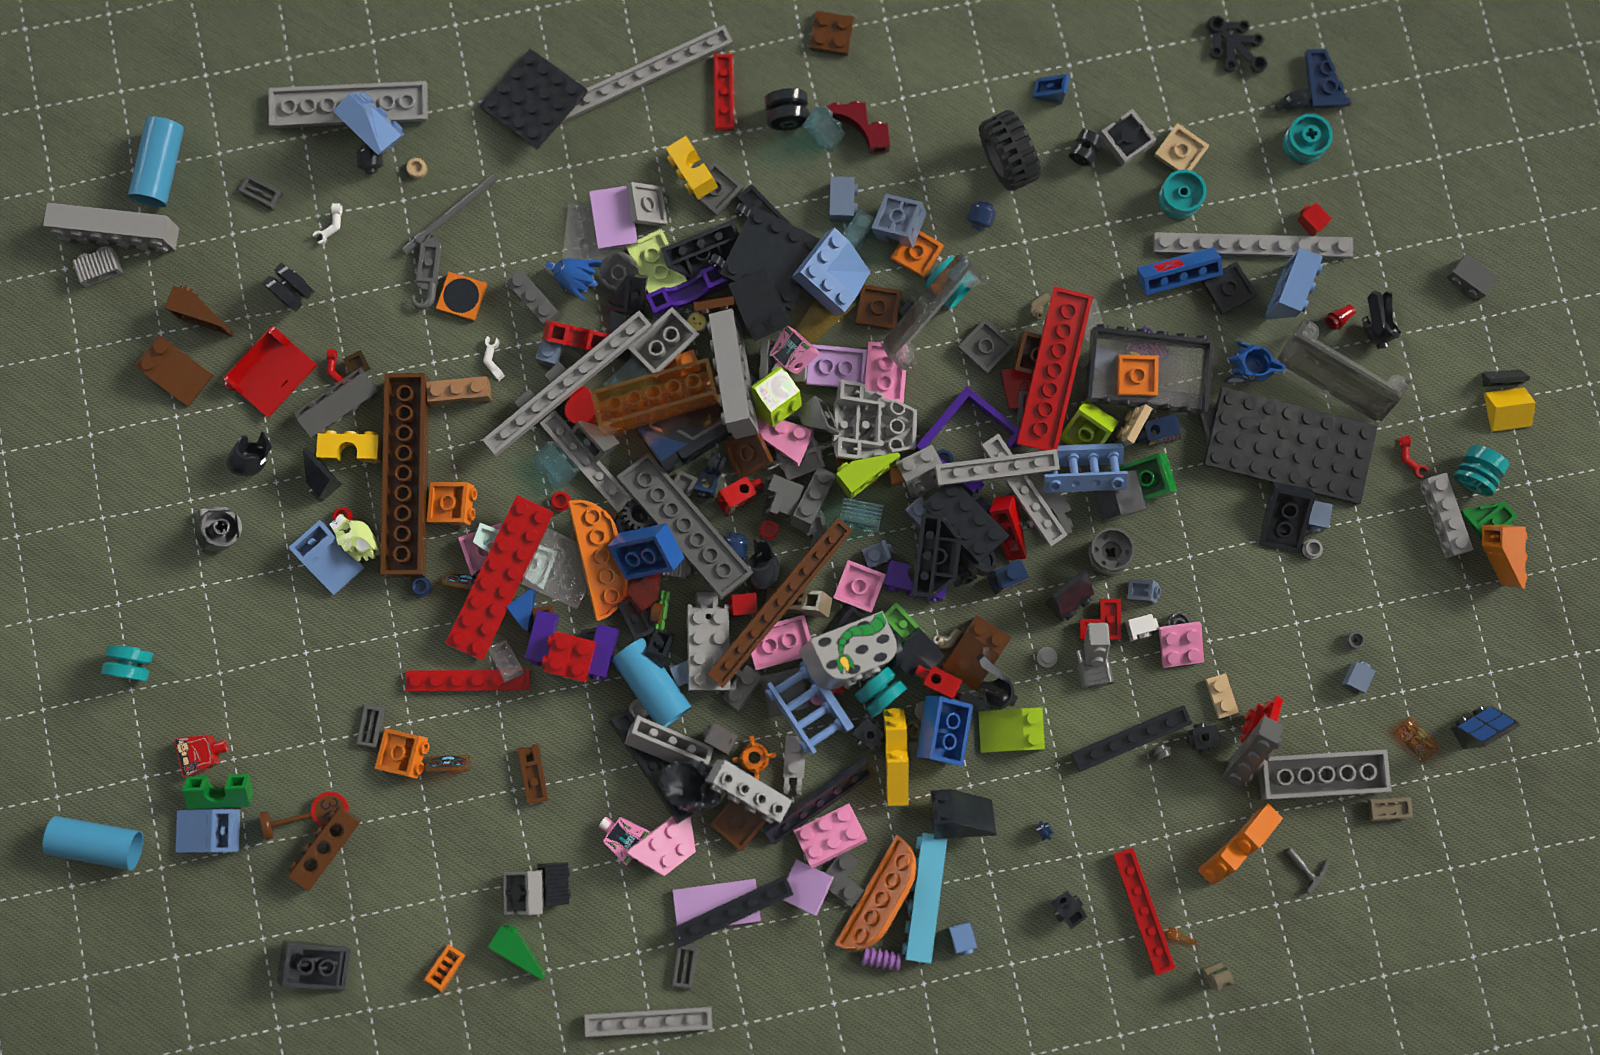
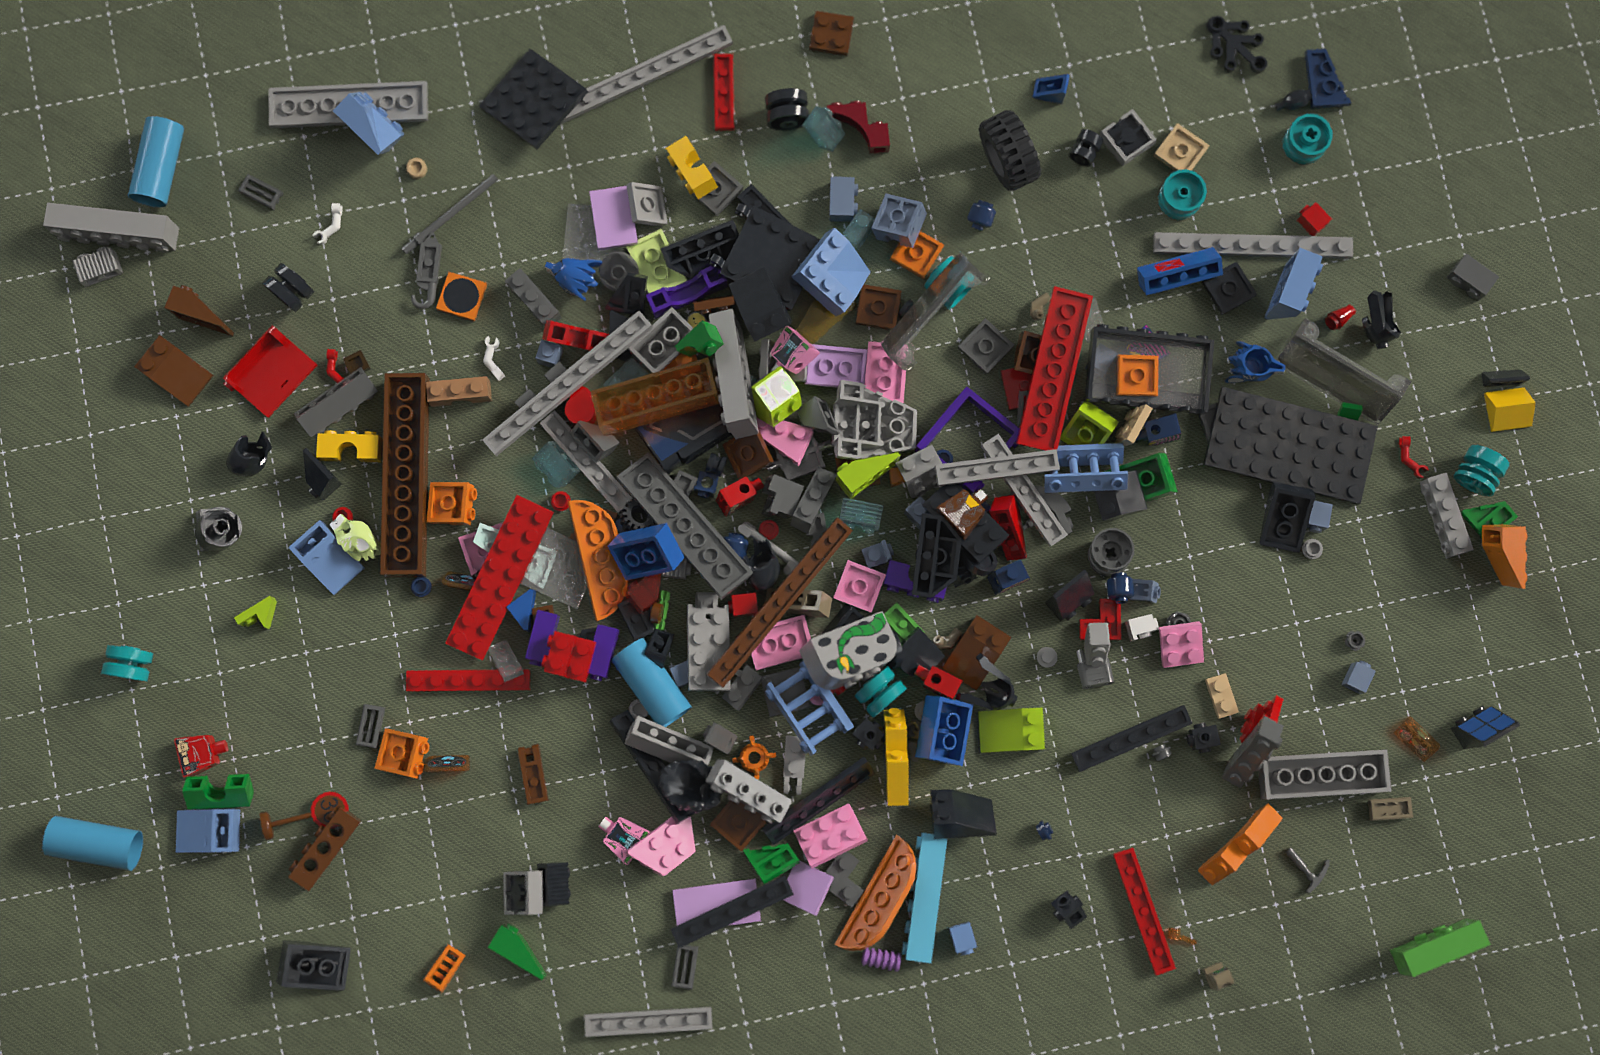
black head [356,144,383,174] -> none
none -> lime slope [234,596,277,629]
none -> green arch [675,320,724,357]
none -> light grey hinge [738,522,799,575]
none -> green wing [743,844,800,885]
none -> reddish brown torso [937,489,988,540]
none -> dark blue head [1106,572,1134,604]
none -> green tile [1337,402,1363,421]
none -> bright green brick [1390,919,1491,977]

